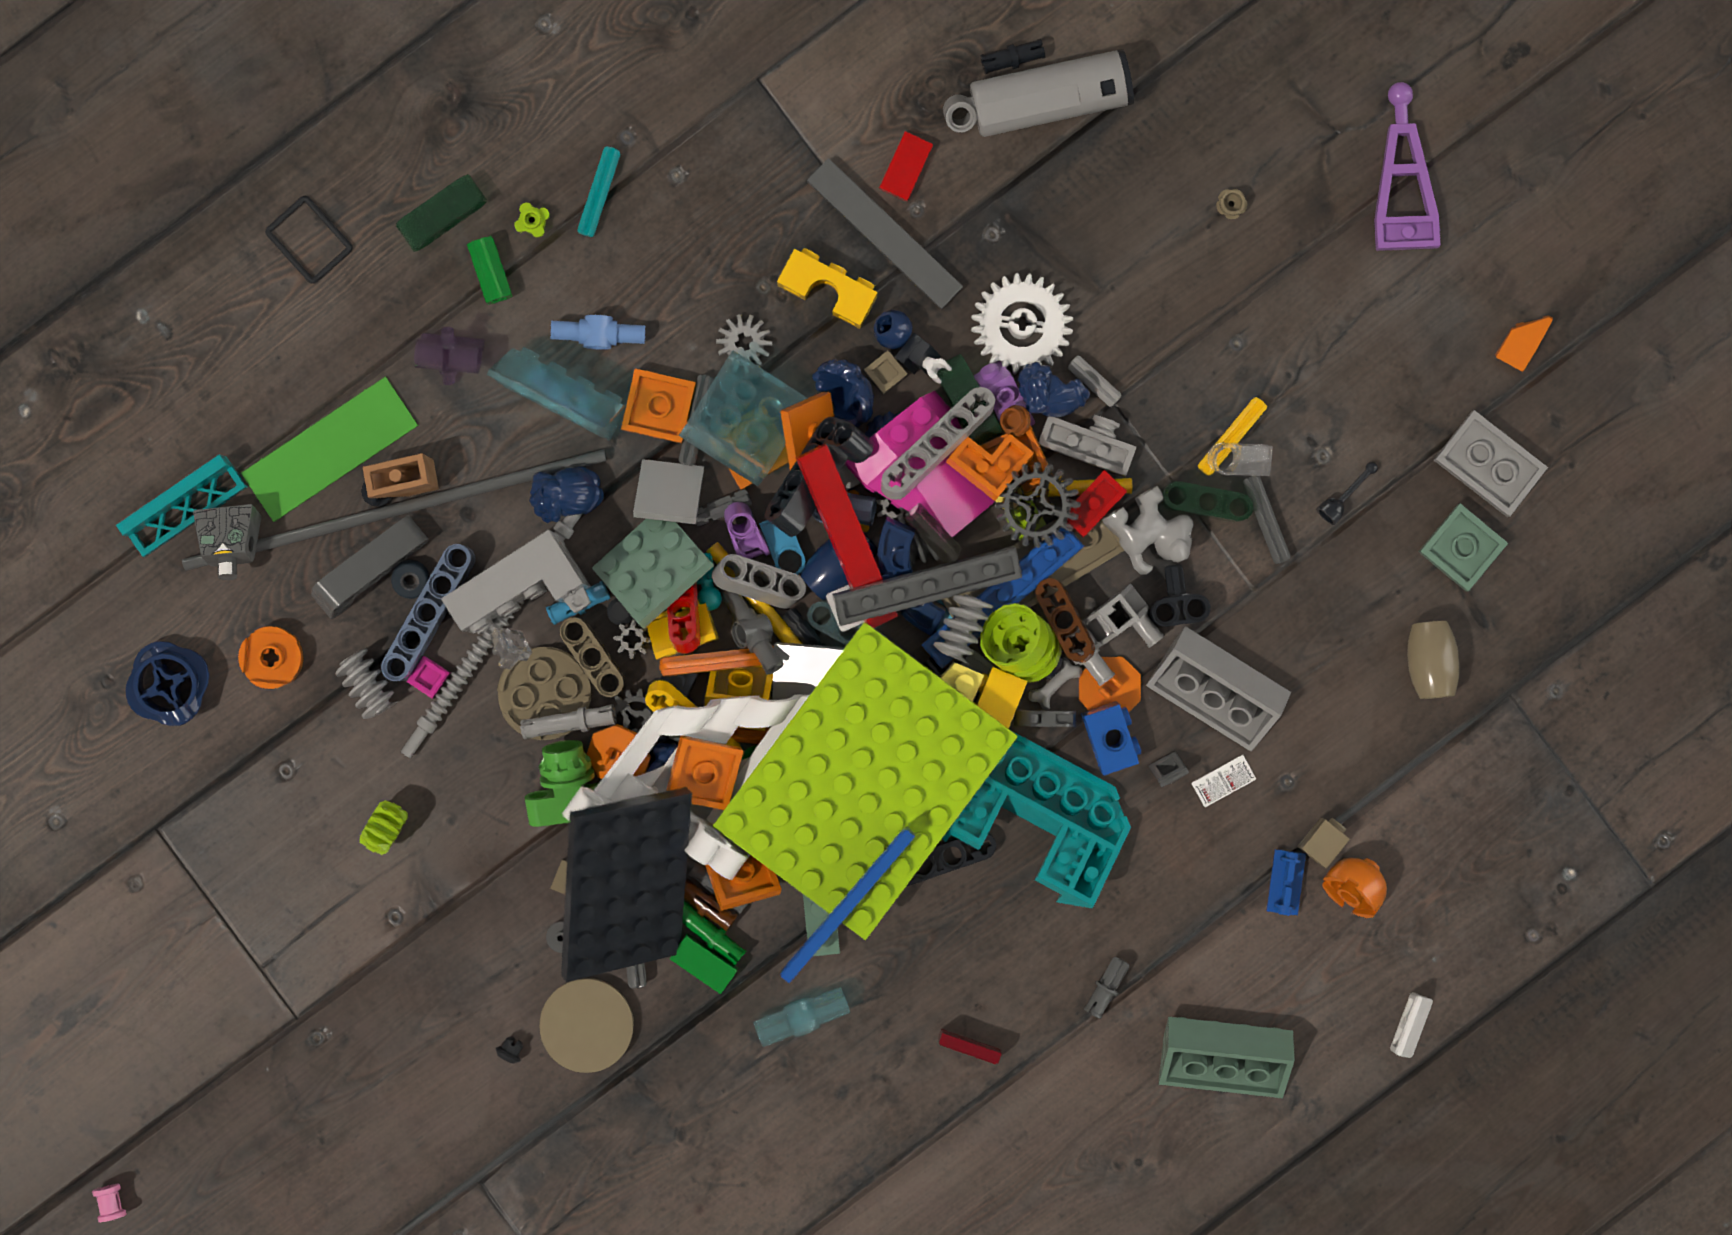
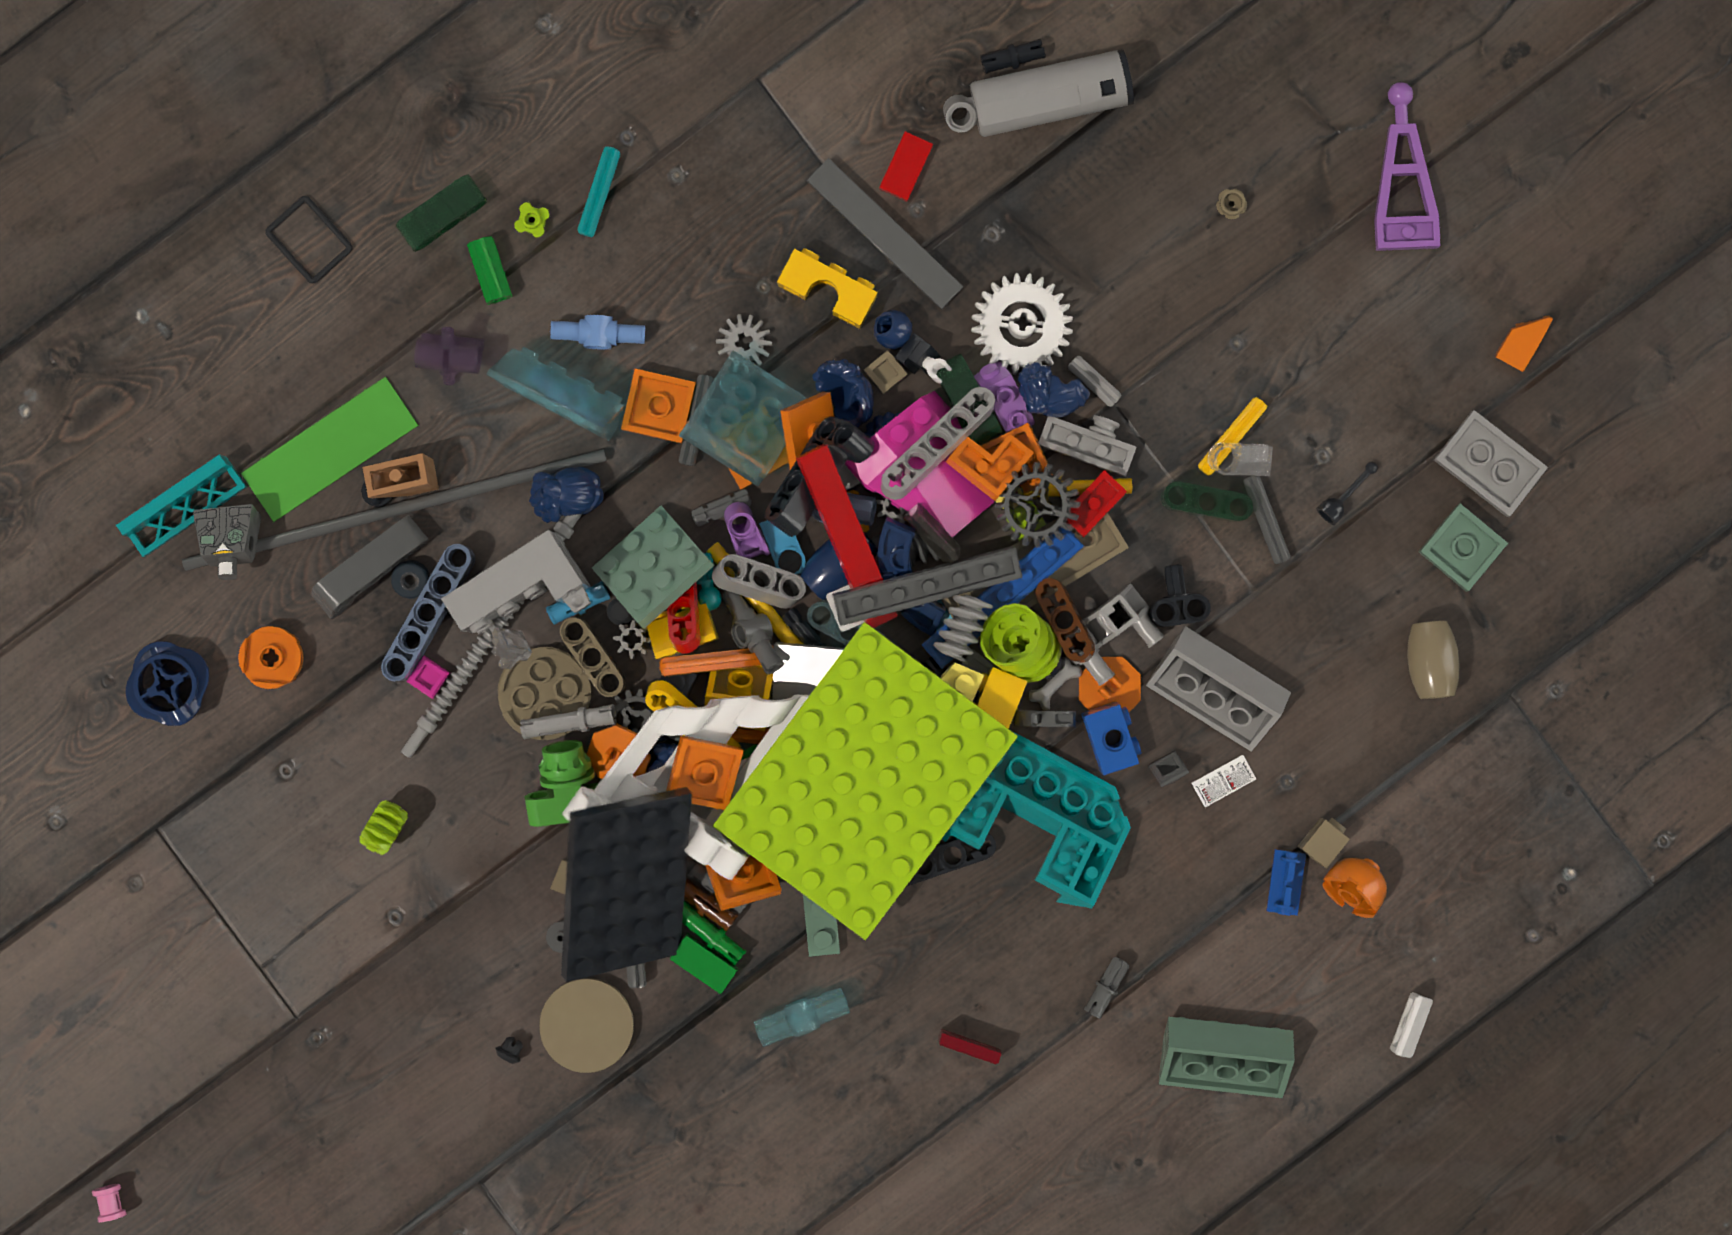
light grey piece [335,648,399,719] -> none
light grey tile [633,459,704,524] -> none
blue tile [781,827,915,983] -> none
dark orange plate [1000,405,1031,437] -> none
light grey animal [1102,486,1194,575] -> none

